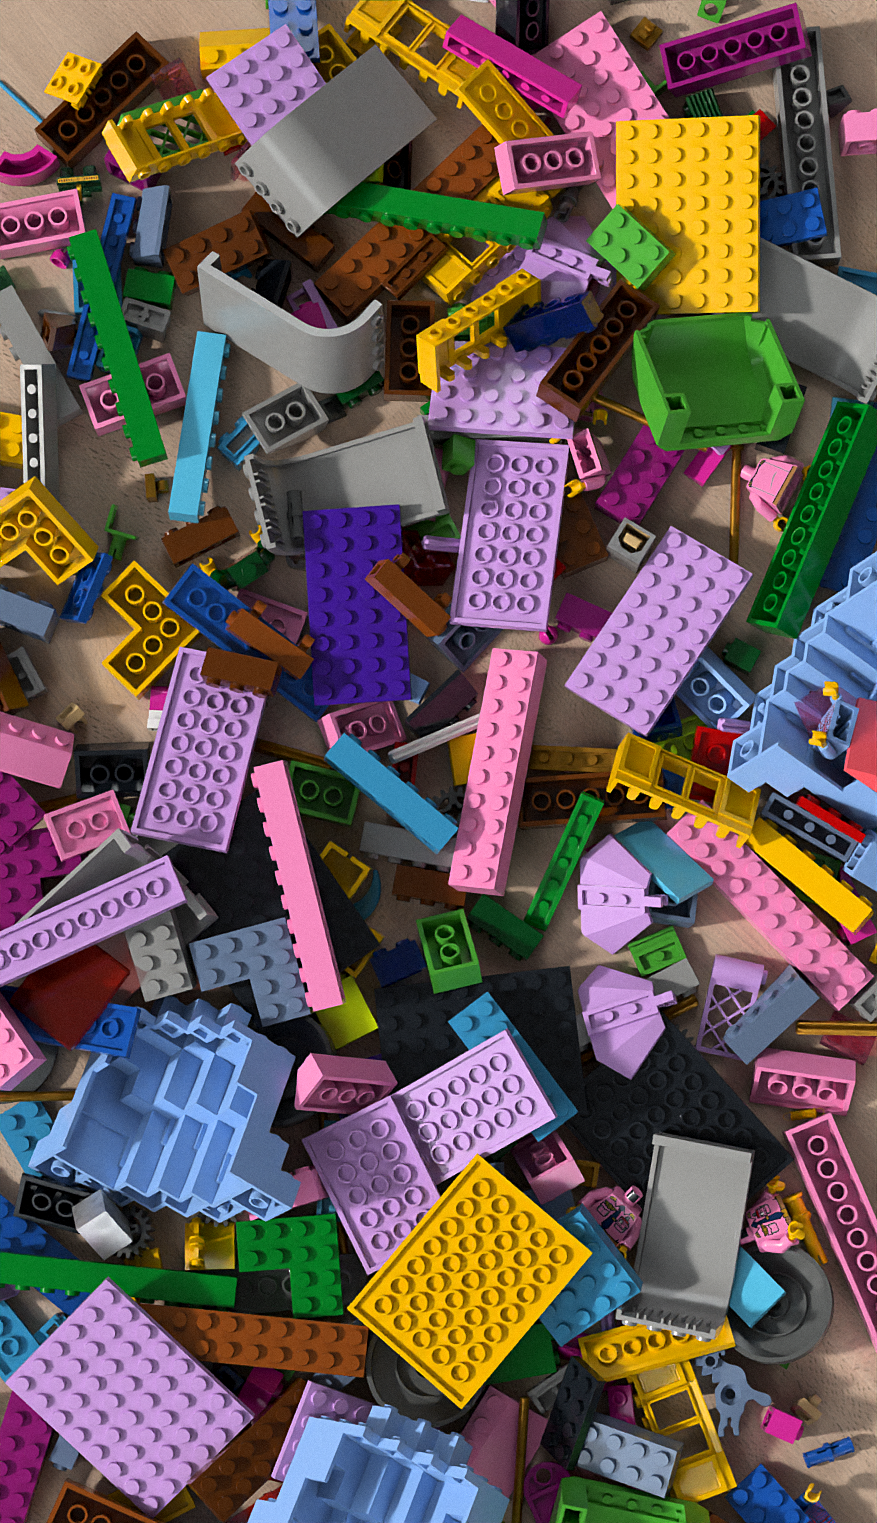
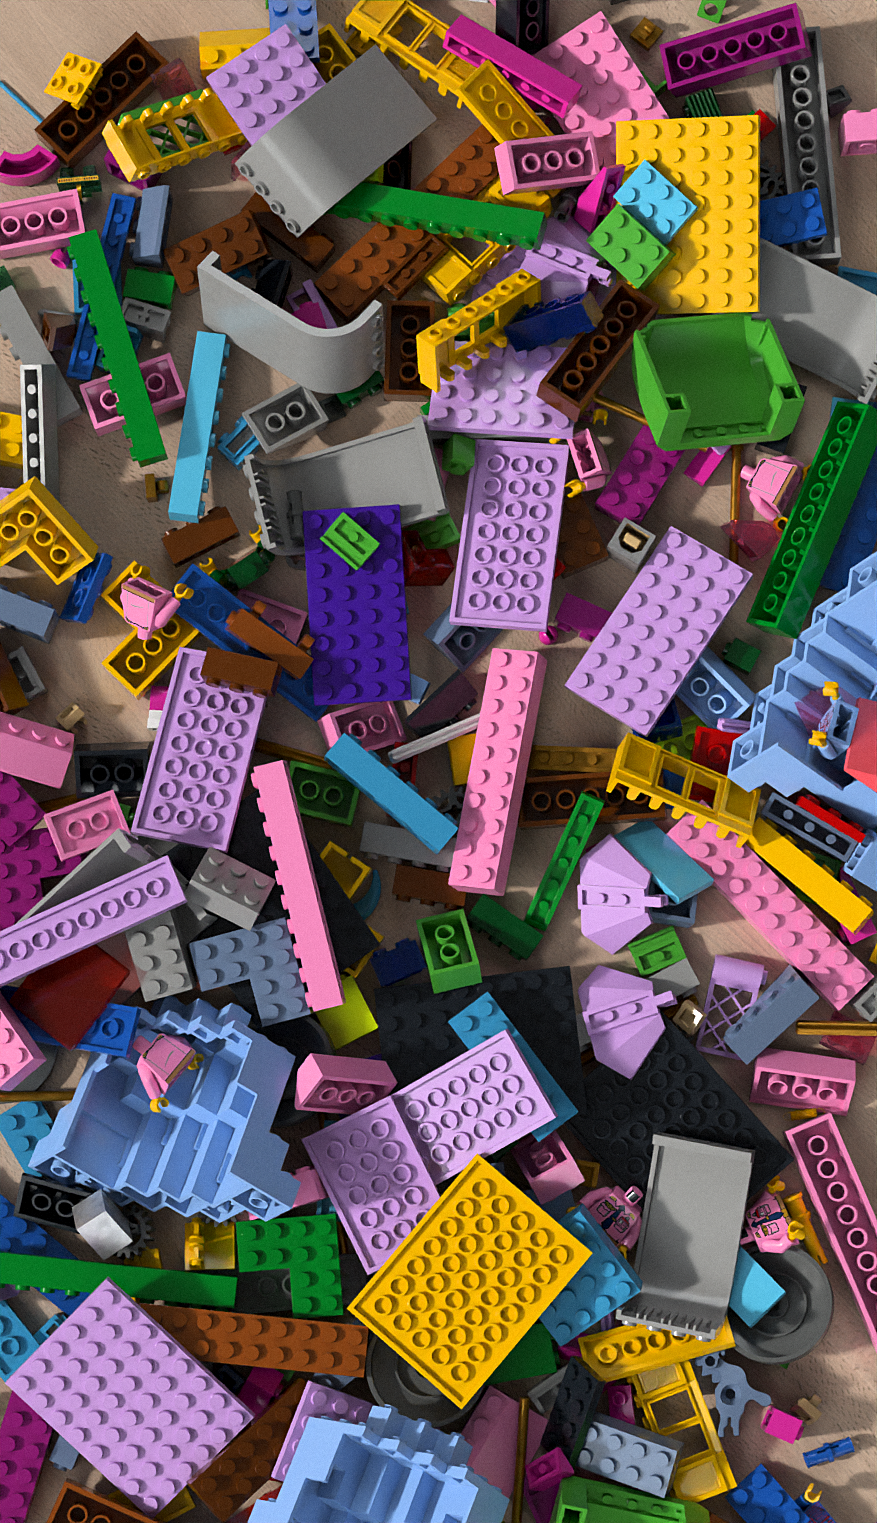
bright green bracket [104,504,139,561] -> none
dark orange brick [365,553,452,637] -> none
lavender axle [421,535,460,553] -> none
none -> bright pink torso [120,564,194,640]
none -> bright pink torso [132,1033,204,1112]
none -> light grey brick [185,847,276,931]
none -> bright green plate [320,512,381,571]
none -> dark pink slope [525,1447,574,1491]
none -> dark pink slope [574,164,625,233]
none -> medium azure plate [613,159,699,245]
none -> tan tile [673,1000,707,1035]
none -> clear pink slope [720,520,780,562]

